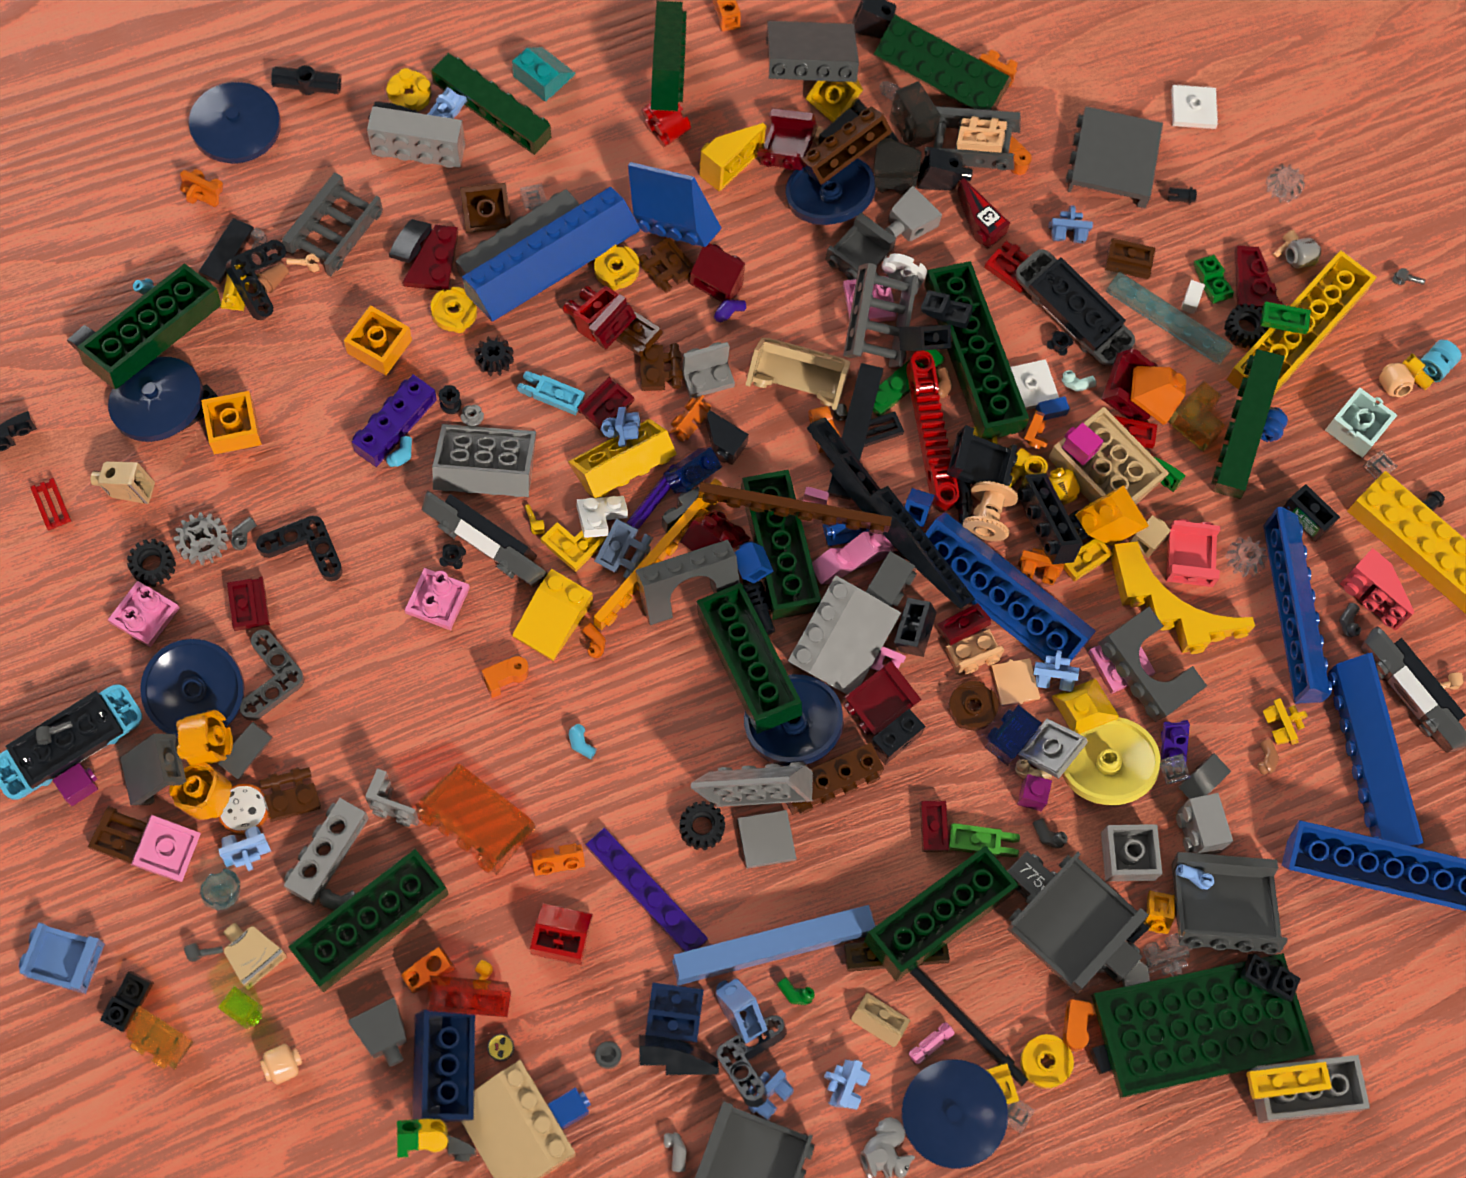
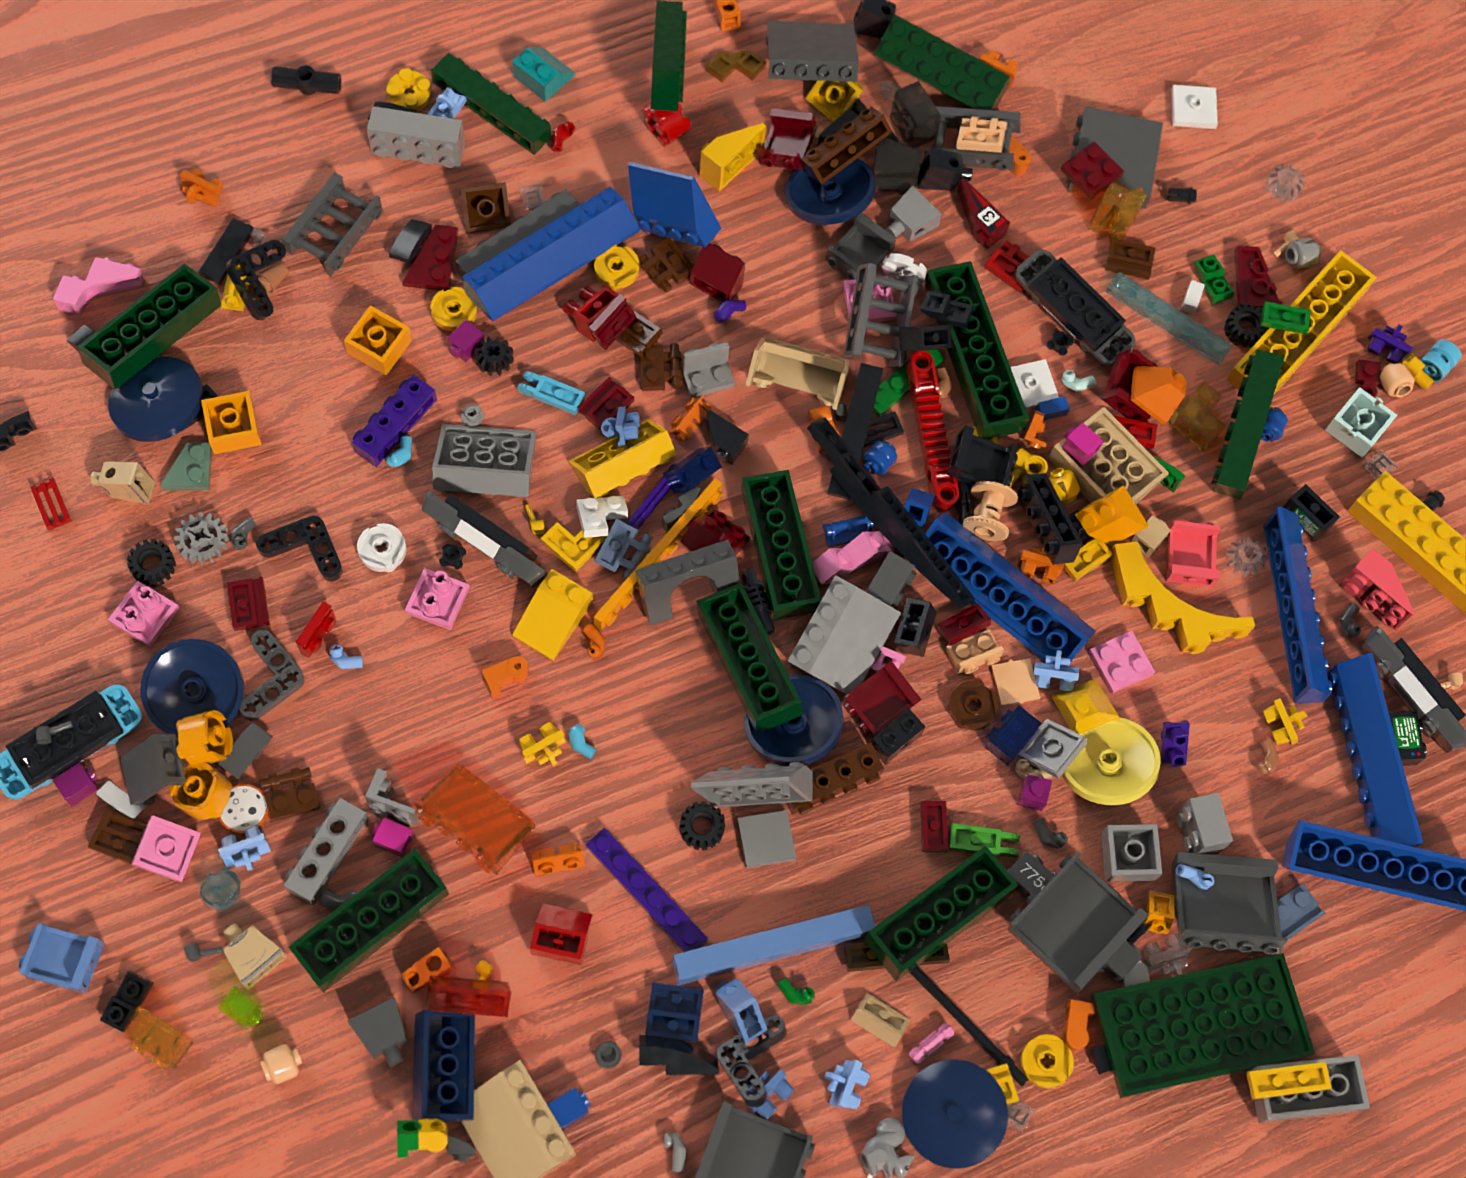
medium azure arm [133,279,154,294] -> none
dark blue dish [189,82,281,163] -> none
light nougat hand [286,254,320,272] -> none
black bush [439,385,462,415] -> none
light yellow tile [487,1034,514,1062] -> none
reddish brown plate [698,482,892,534] -> none
blue brick [735,542,773,583] -> none
bright pink tile [803,487,829,505] -> none
medium blue hips [1048,205,1093,244] -> none
dark grey arch [1098,606,1207,722] -> none
clear tile [1160,754,1191,785] -> none
dark grey slope [1178,753,1231,799] -> none
black slope [1240,954,1301,1002] -> none
dark grey hand [1392,268,1425,285] -> none
none -> bright pink arch [53,257,145,316]
none -> white sticker [96,781,147,818]
none -> sand green wing [161,443,212,491]
none -> red plate [296,601,336,658]
none -> light blue arm [329,644,363,669]
none -> white plate [357,523,407,572]
none -> dark pink brick [372,817,414,858]
none -> magenta brick [447,320,484,362]
none -> yellow hips [519,722,565,767]
none -> red arm [551,121,575,152]
none -> pearl gold tile [705,50,767,82]
none -> blue piece [863,441,897,475]
none -> dark red plate [1060,141,1124,200]
none -> clear yellow piece [1088,183,1147,242]
none -> sand blue plate [1277,883,1325,940]
none -> dark red plate [1355,359,1381,398]
none -> dark purple hips [1367,324,1413,364]
none -> brick [1389,711,1427,766]

